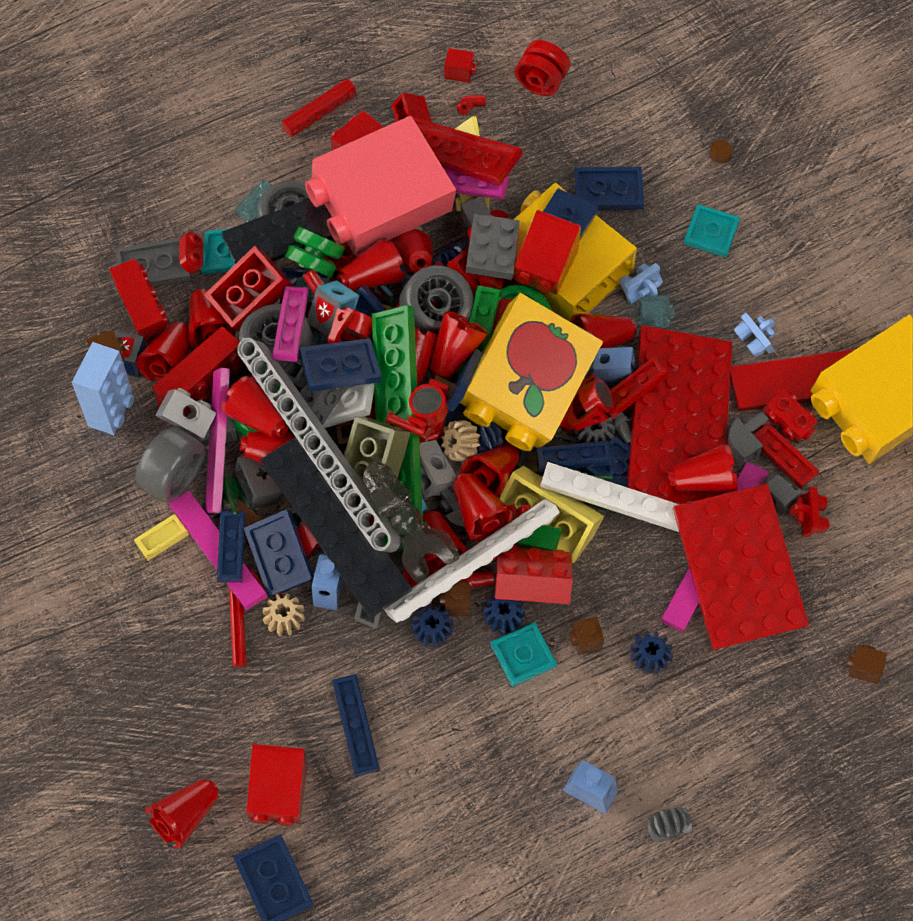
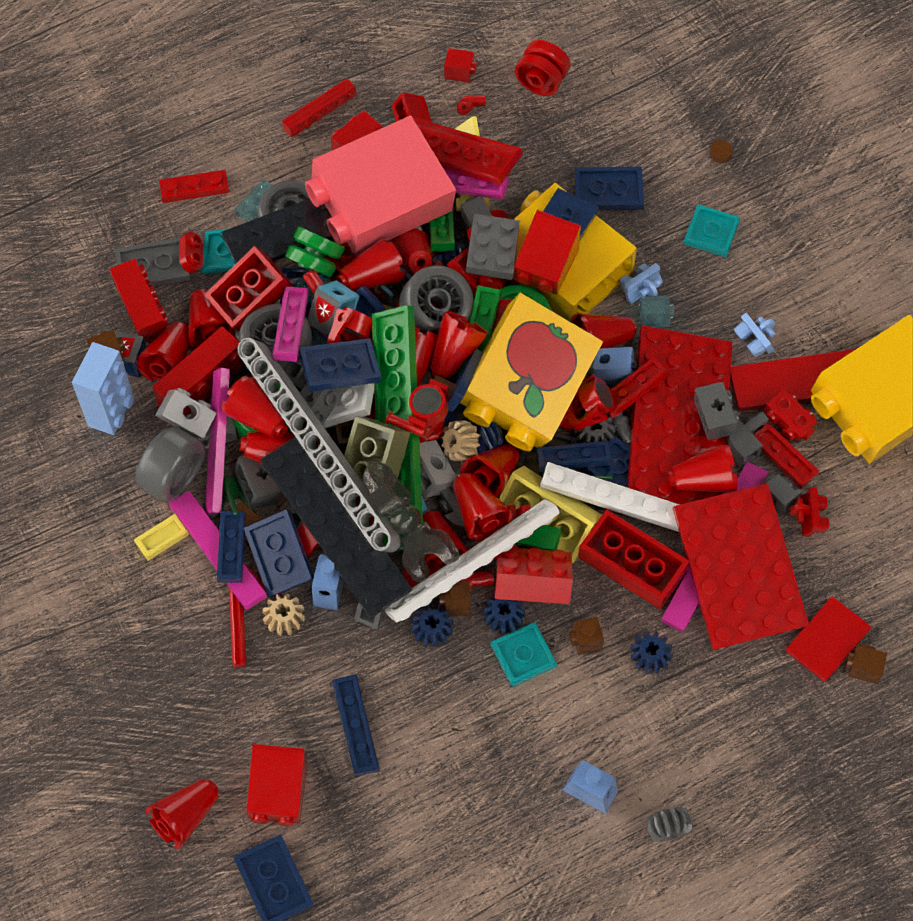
none -> red plate [159,169,229,203]
none -> green plate [430,211,455,252]
none -> red brick [578,509,690,610]
none -> dark grey brick [694,382,740,440]
none -> red tile [786,596,872,682]

